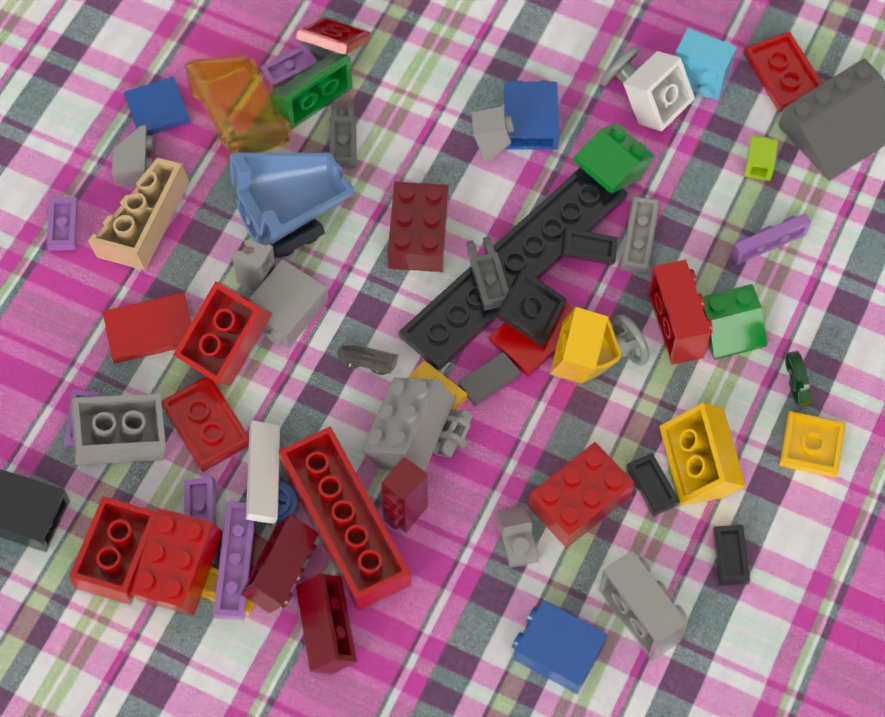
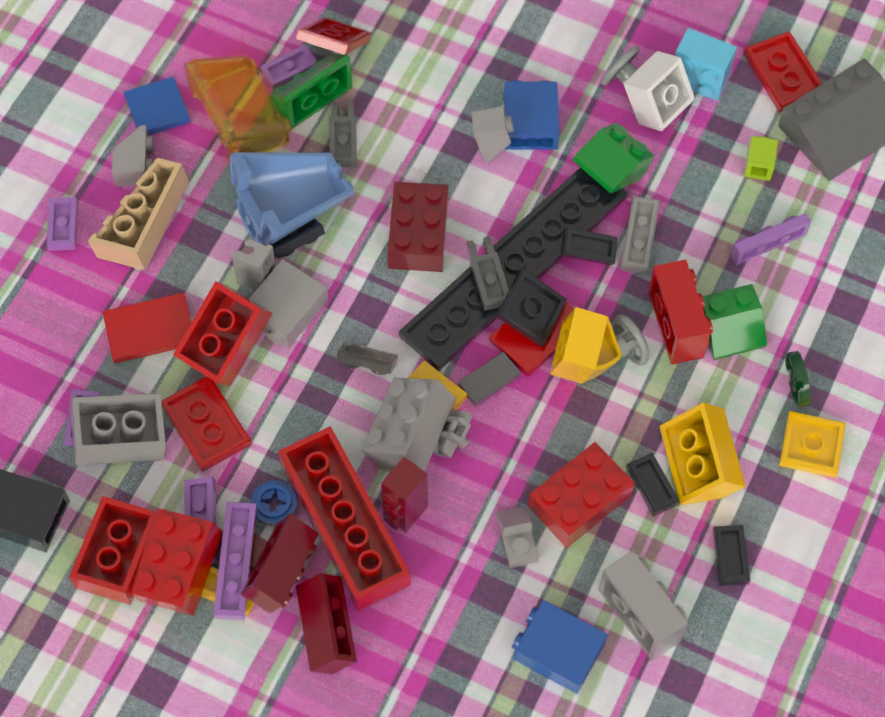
white tile [246,420,280,524] -> none

